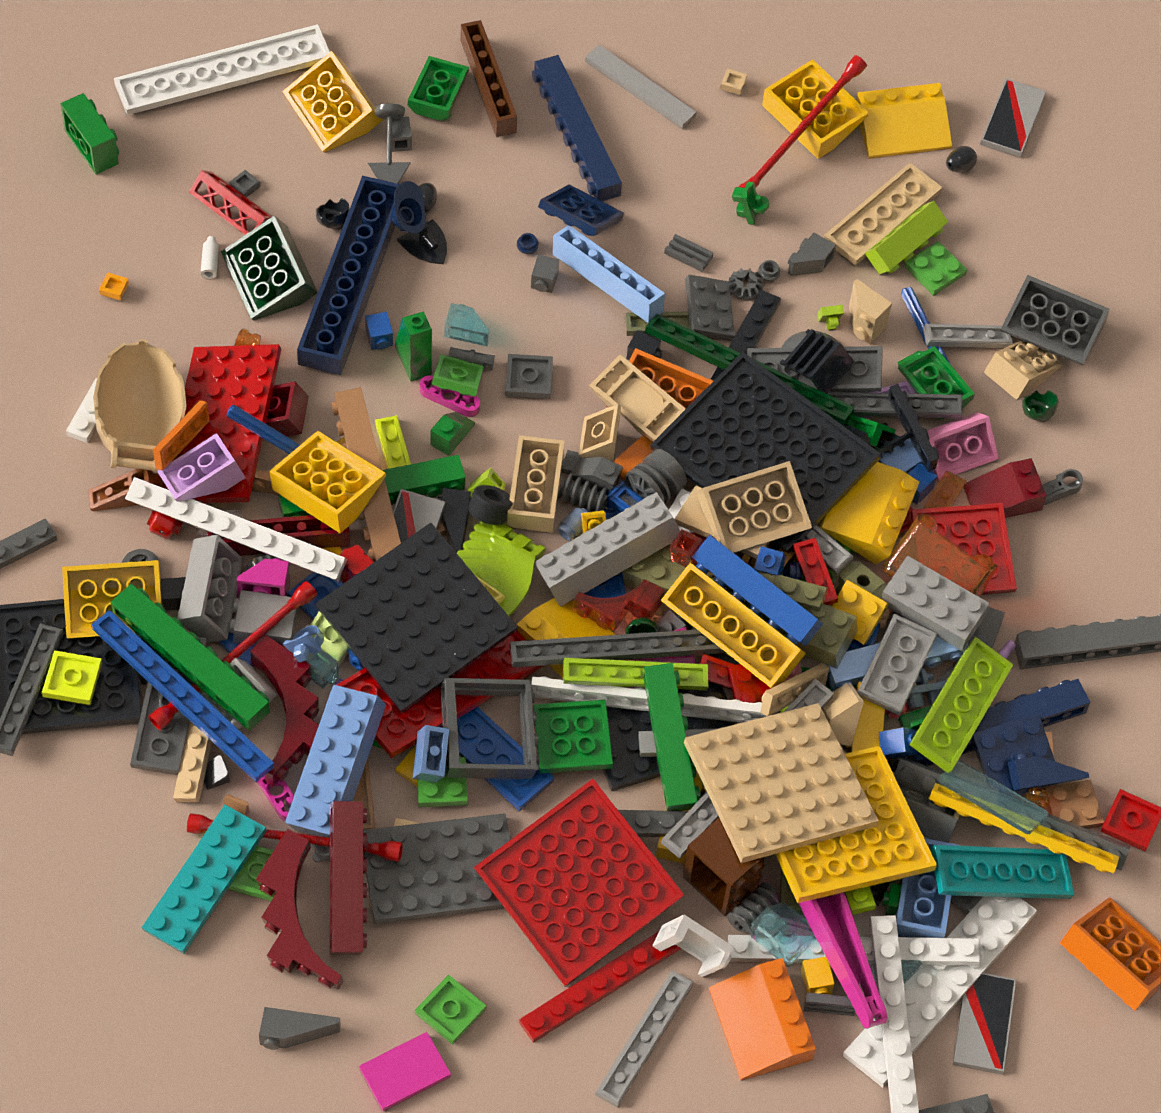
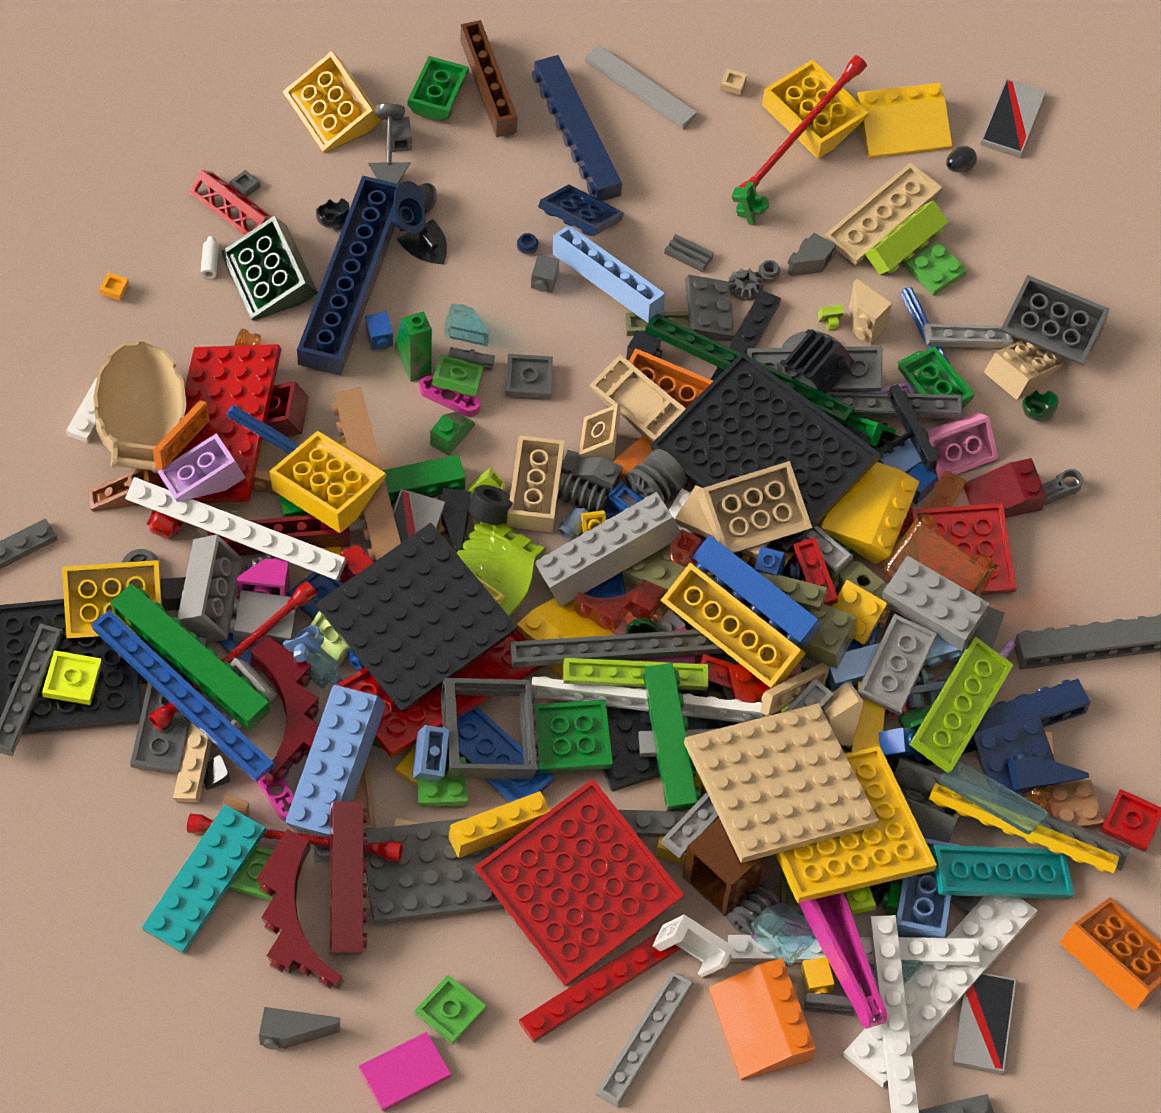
green brick [60,93,120,175] -> none
white plate [114,24,330,115] -> none
neon yellow tile [375,415,411,469] -> none
none -> yellow brick [448,791,550,859]

